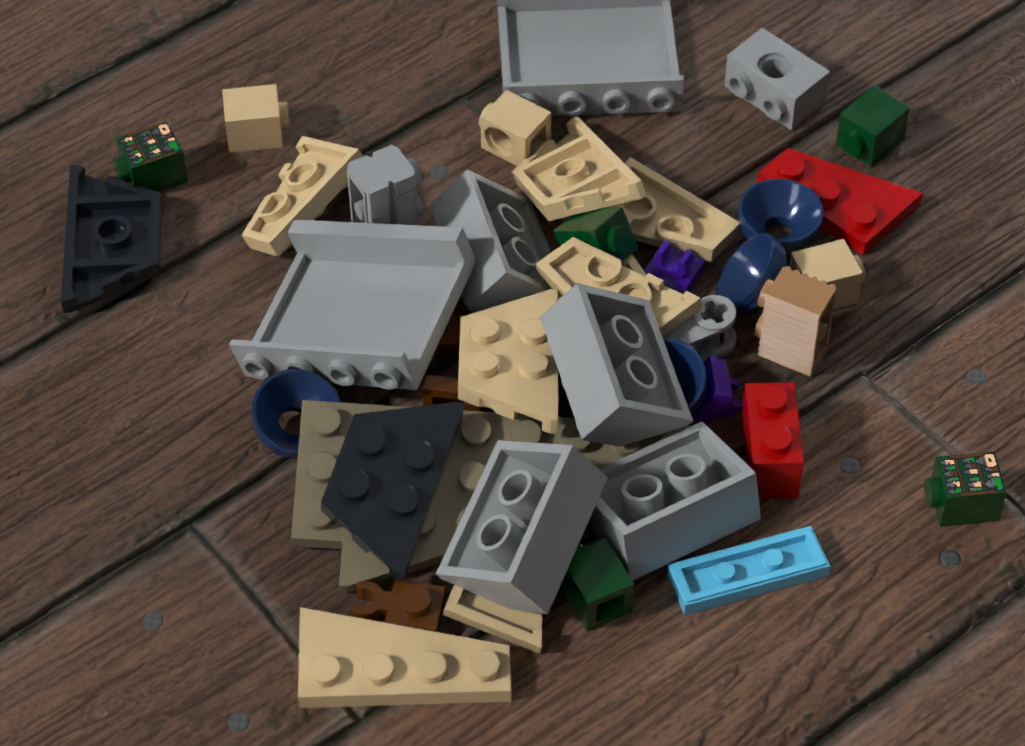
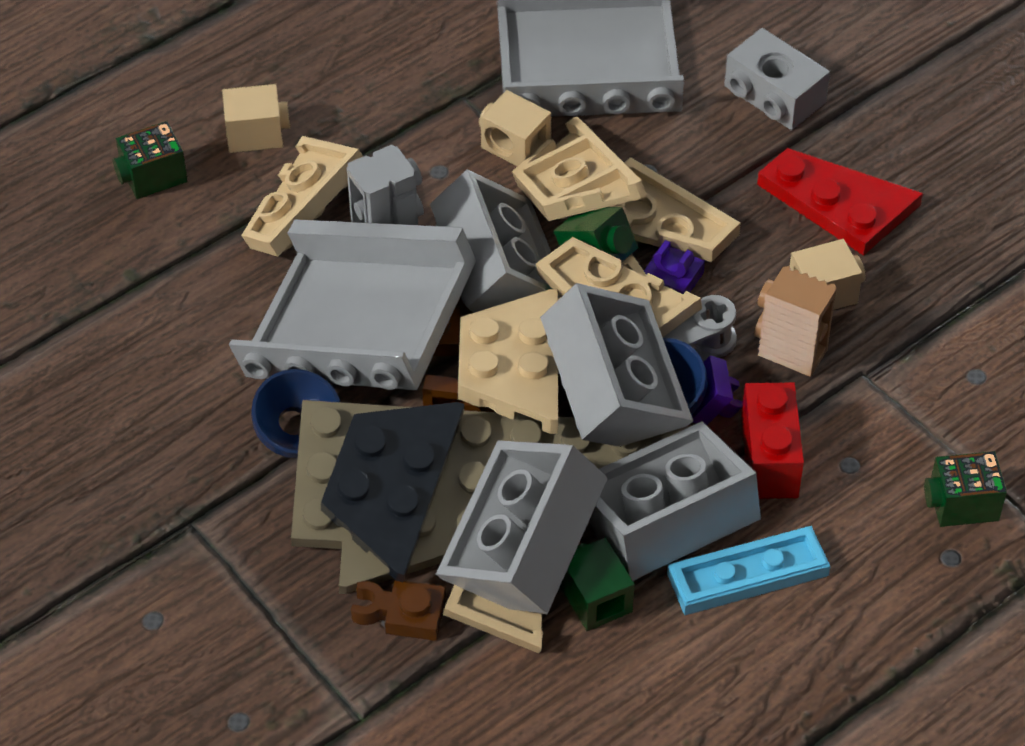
black wing [61,165,163,313] -> none
tan wing [298,607,511,708] -> none
dark blue piece [715,233,787,315] -> none
dark blue piece [738,179,824,252] -> none
dark green brick [836,85,910,167] -> none

